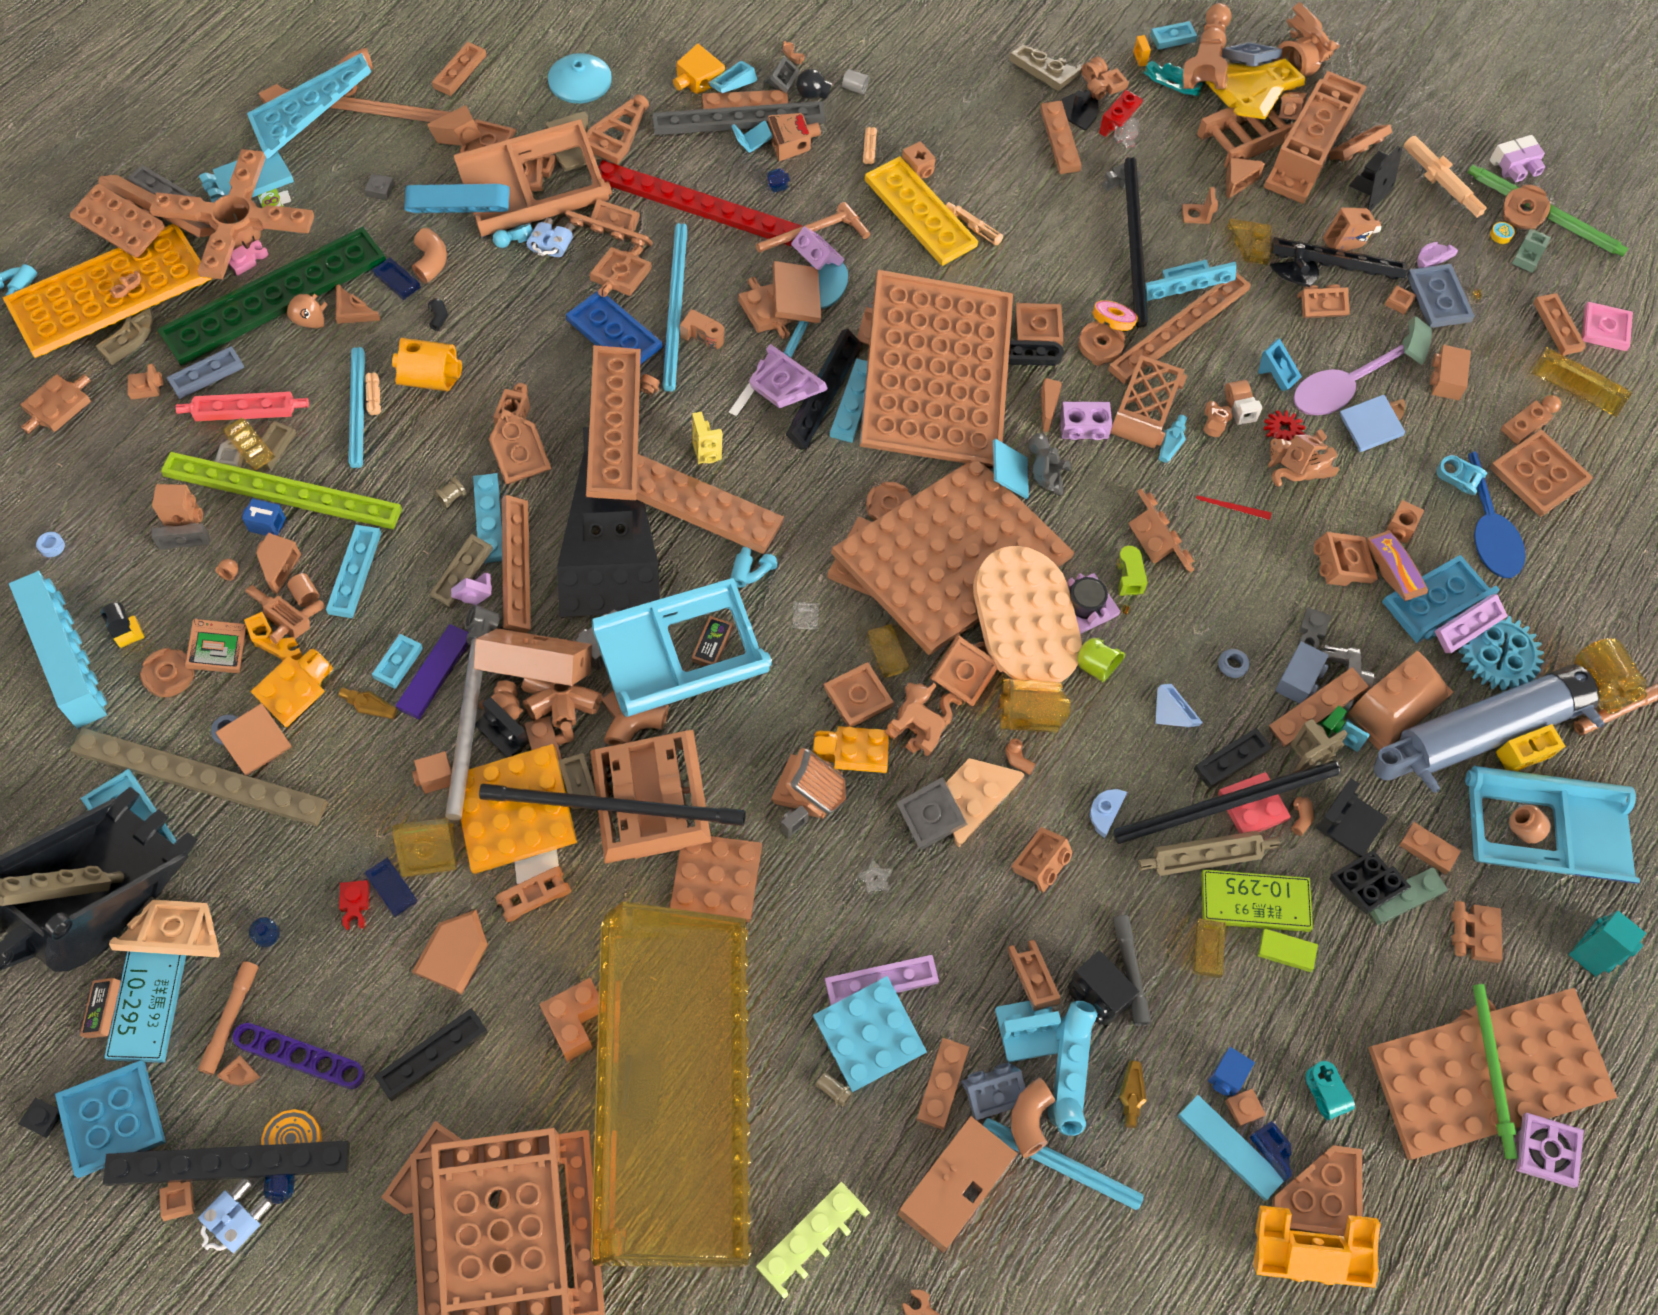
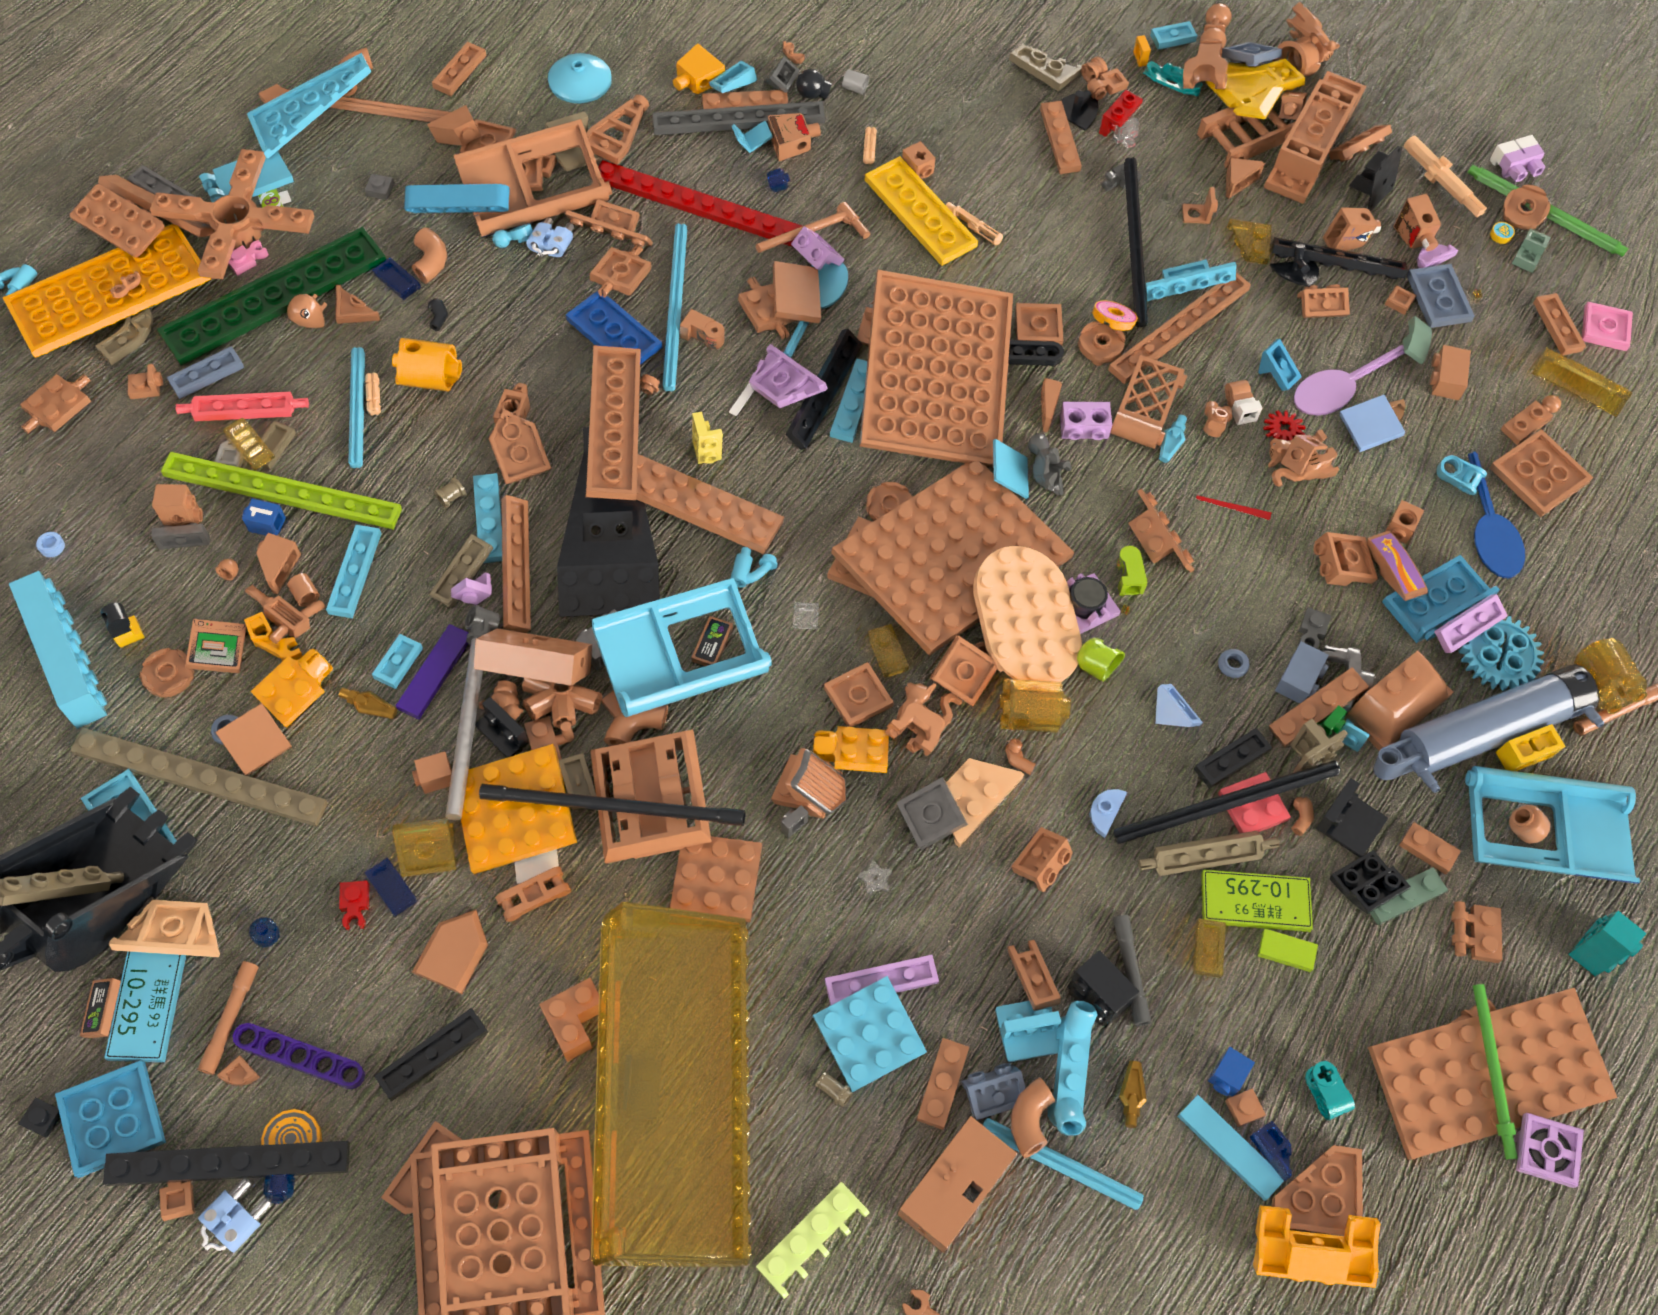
none -> nougat torso [1393,194,1441,251]

